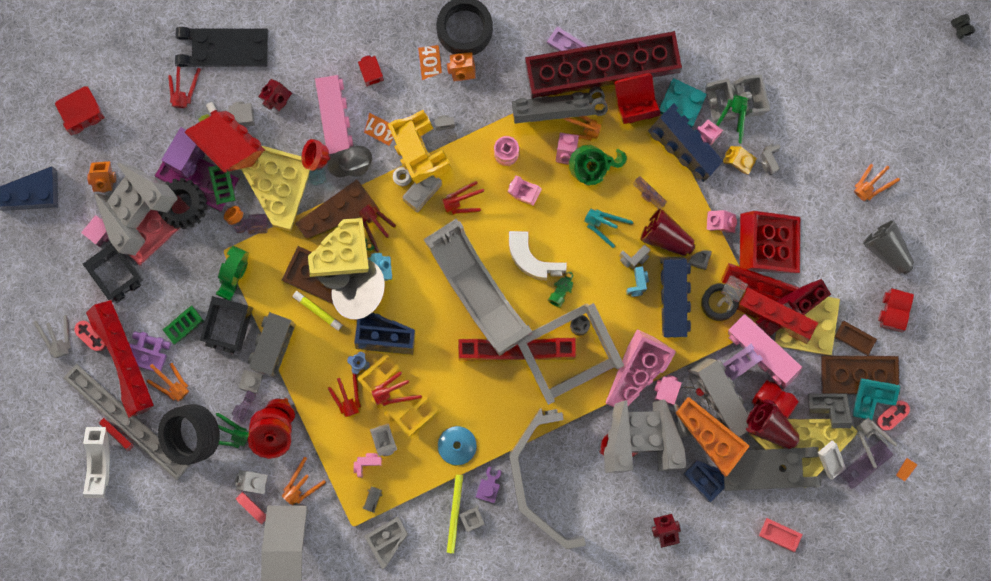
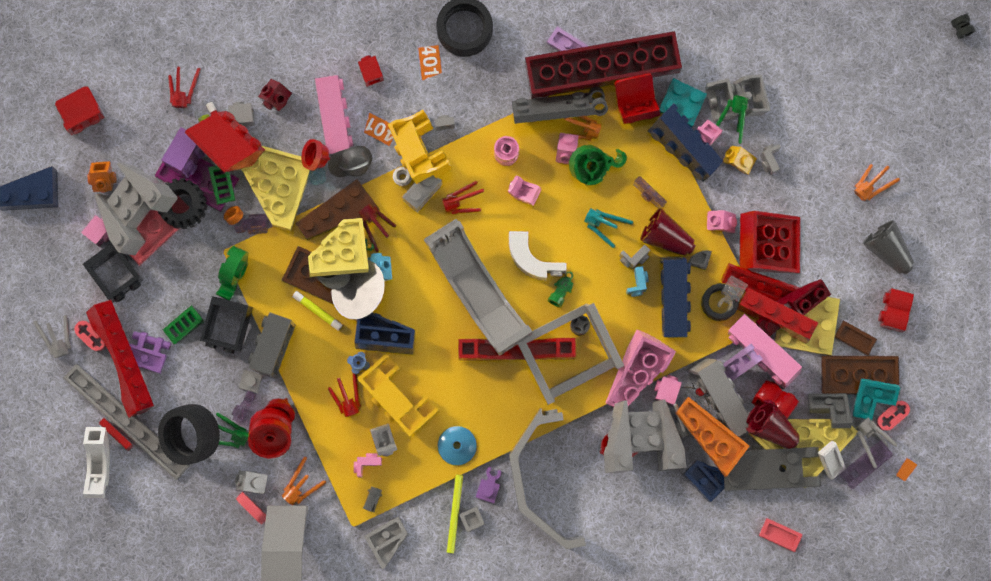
orange plant [146,363,189,402] -> none
black hinge [175,27,268,67] -> none
red plant [371,372,422,407] -> none
orange brick [447,52,476,82] -> none
dark red brick [651,514,681,548] -> none

